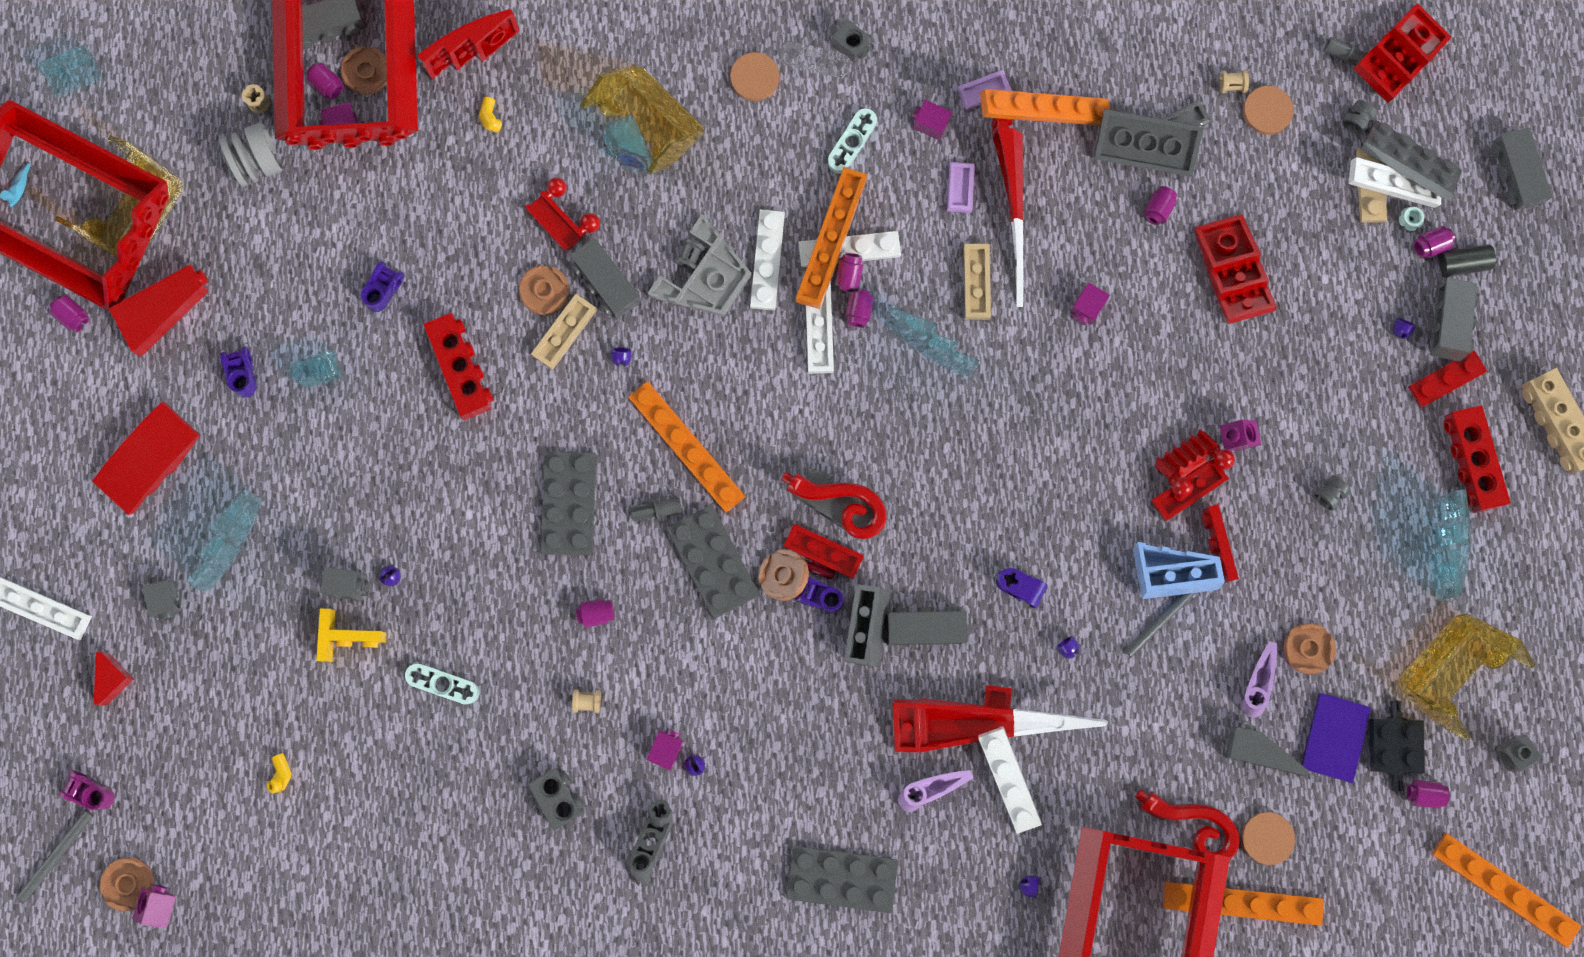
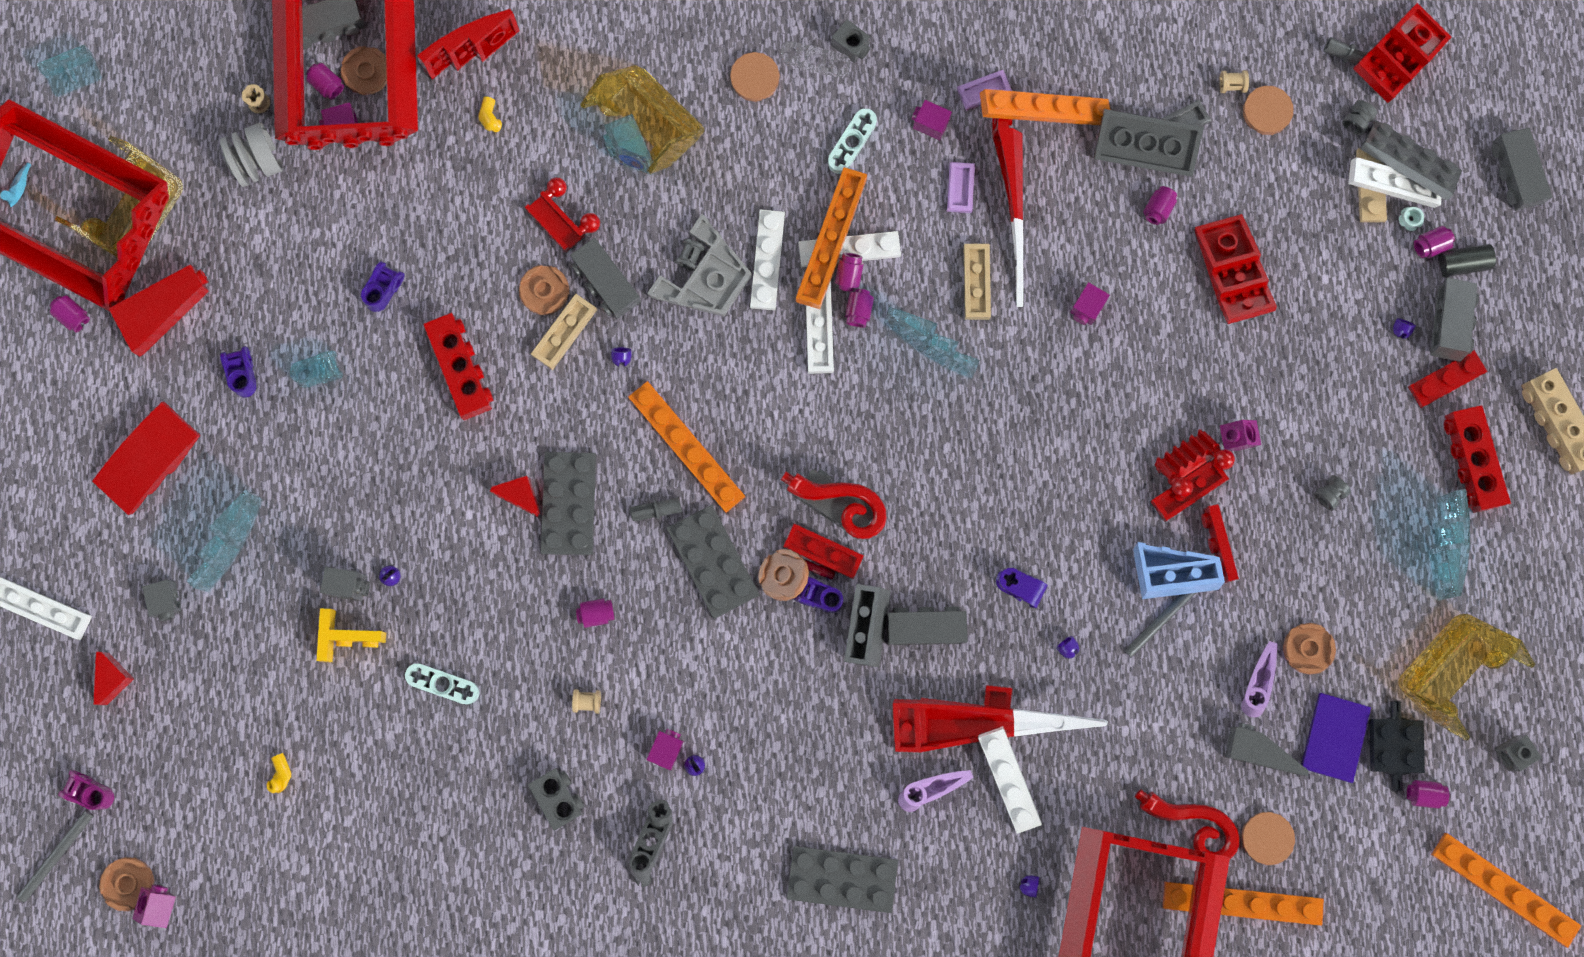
none -> red slope [490,476,540,517]

